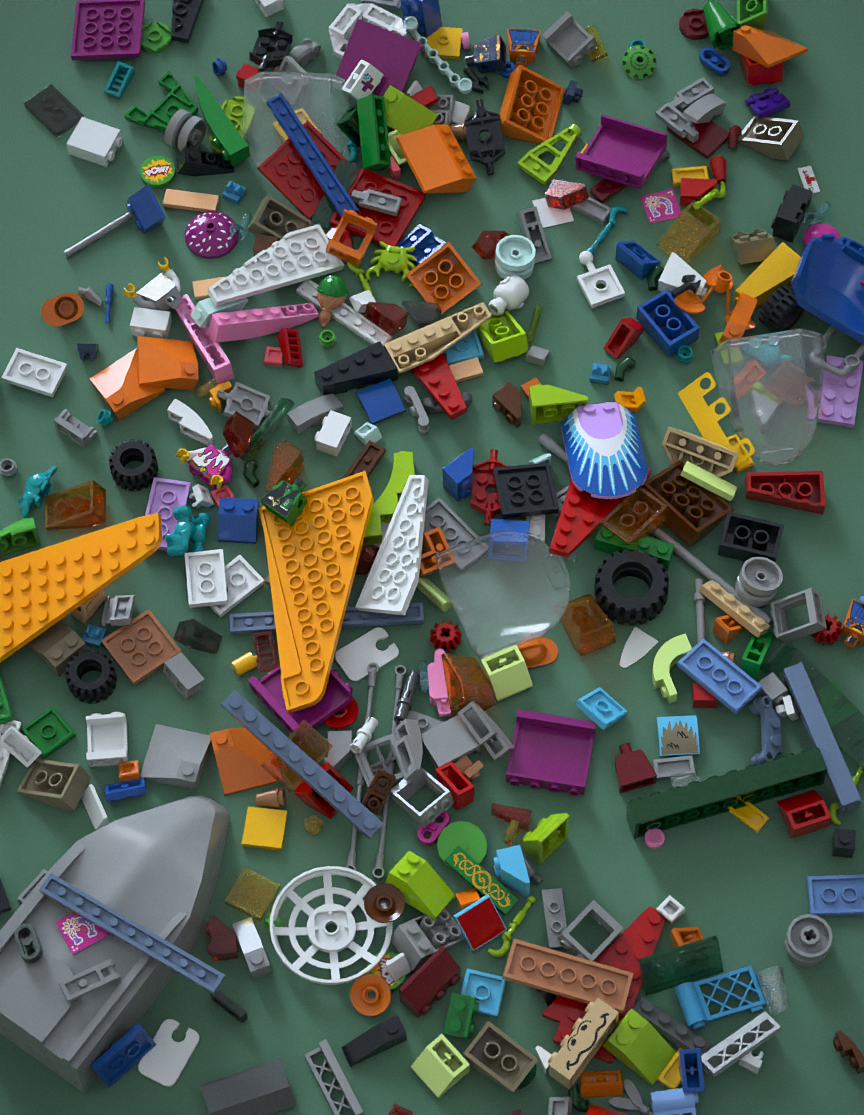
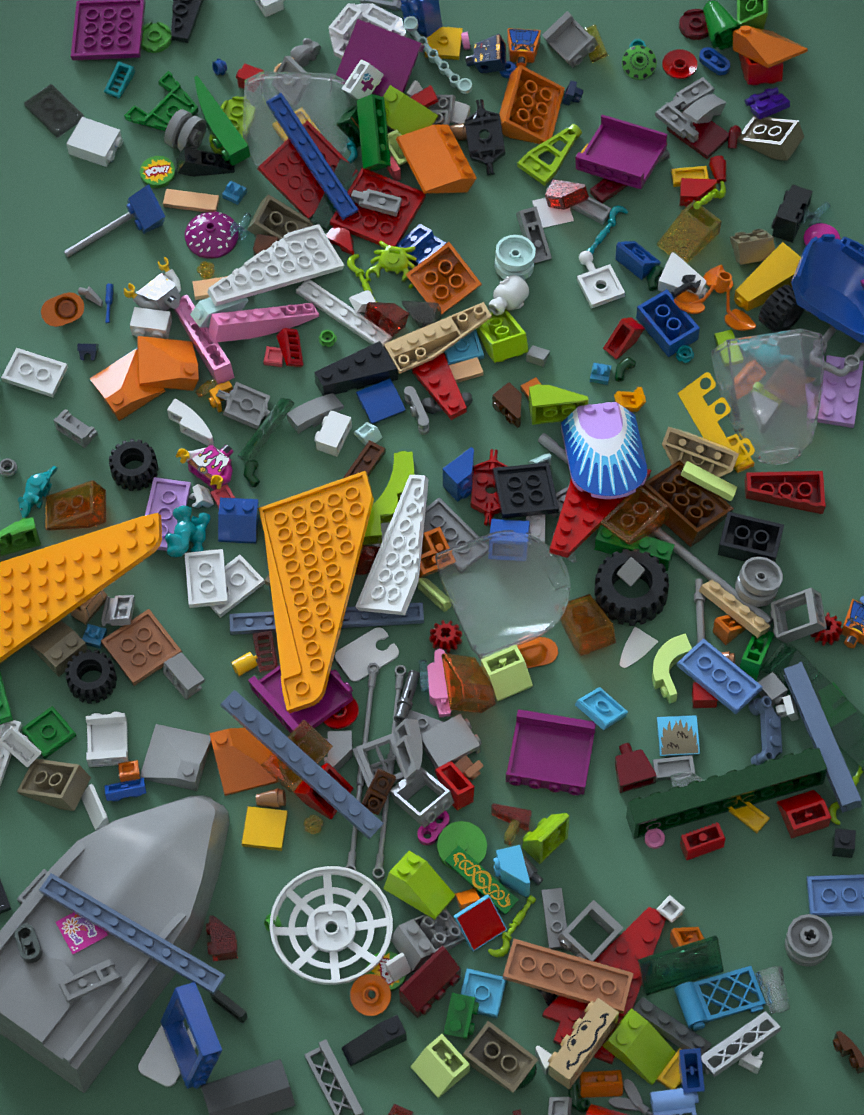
blue plate [91,1022,156,1087] -> none
teal plate [97,409,113,427] -> none
clear smoke slope [174,619,222,654] -> none
clear red slope [222,411,254,458] -> none
clear yellow plate [225,867,280,921] -> none
light grey slope [232,917,272,980] -> none
black plate [249,21,293,74] -> none
torso [260,478,307,526] -> none
clear orange slope [266,440,305,494] -> none
piece [317,275,349,327] -> none
orange window [326,209,377,267] -> none
white pin [350,717,379,754] -> none
reddish brown dish [364,884,405,923] -> none
light grey slope [458,701,515,760] -> none
black bar [463,67,489,94] -> none
clear red slope [472,230,510,259] -> none
lime piece [527,302,543,348] -> none
dark pink sticker [640,189,682,224] -> none
orange slope [719,292,758,349] -> none
white sticker [797,166,820,193] -> none
none -> blue window [160,982,222,1089]
none -> clear yellow plate [197,261,215,279]
none -> light grey slope [616,557,645,587]
none -> red dish [662,49,697,79]
none -> red brick [680,822,726,860]

